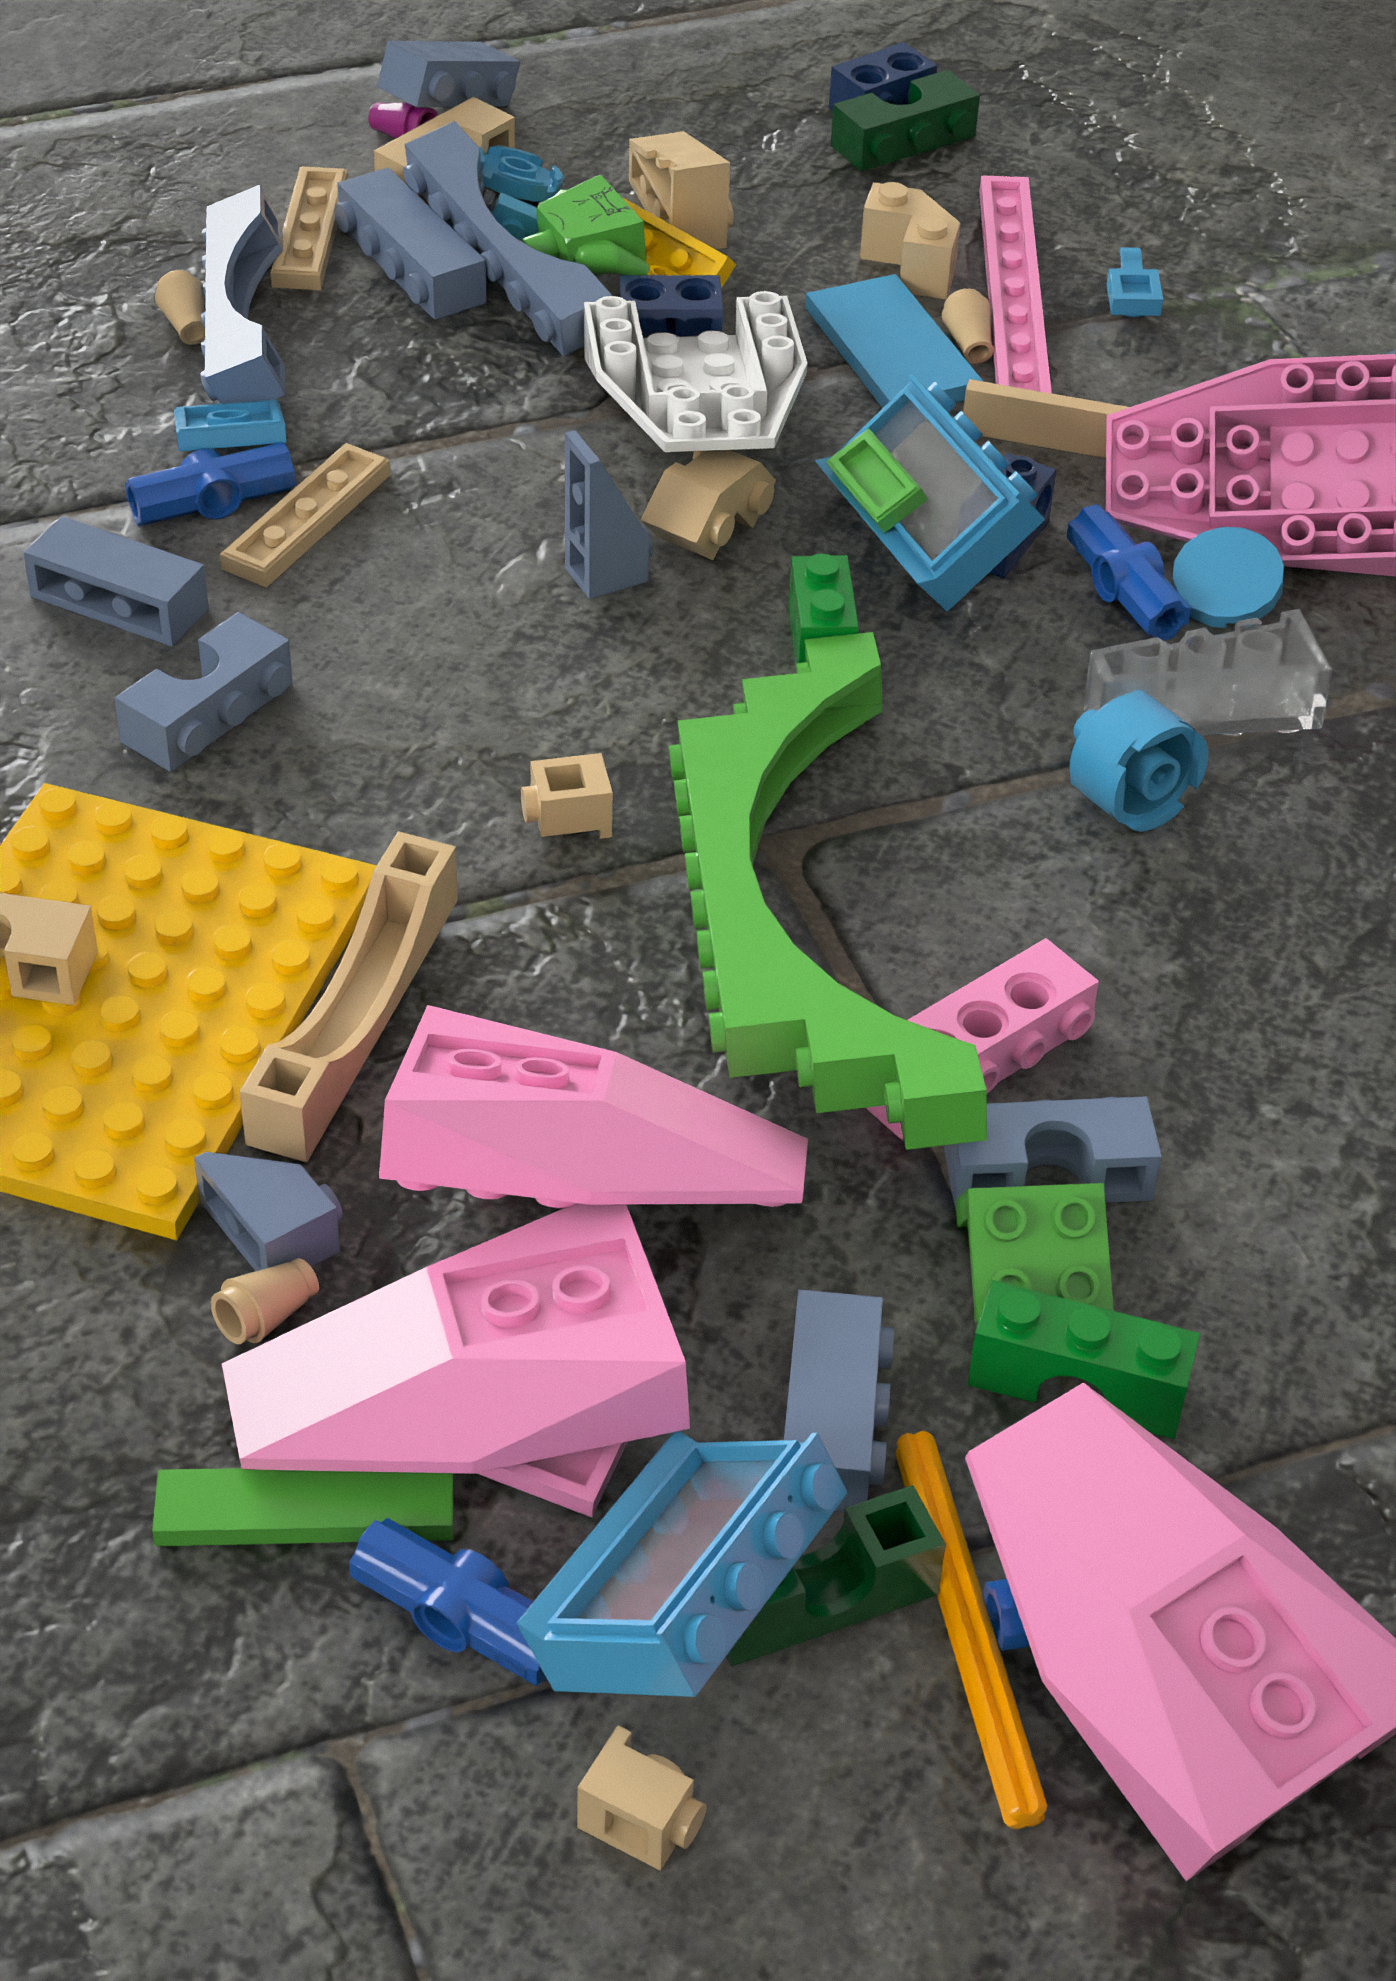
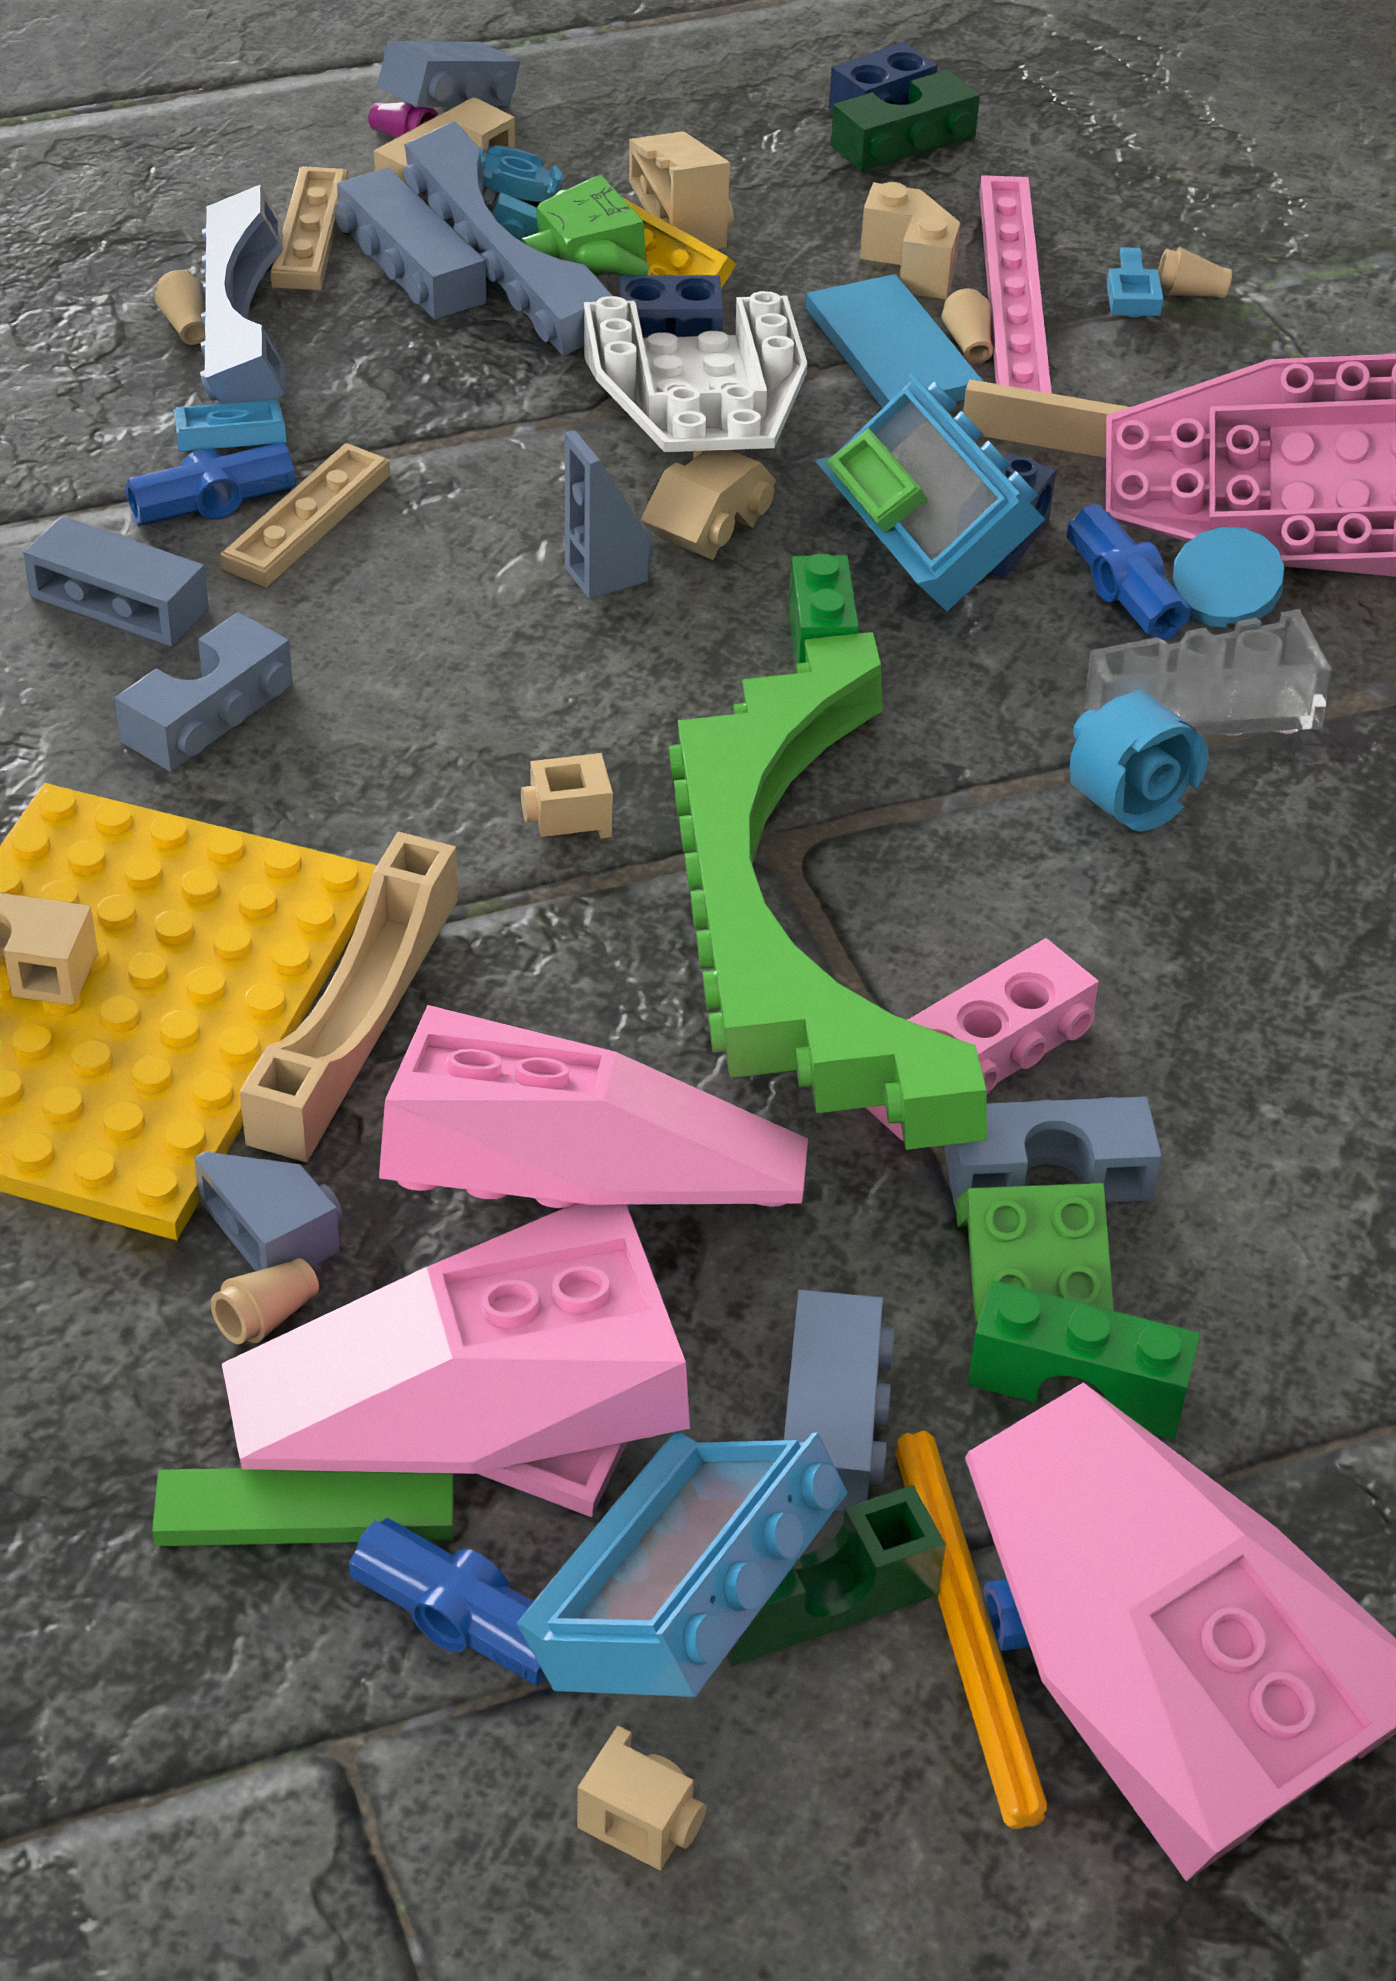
none -> tan cone [1158,247,1232,299]

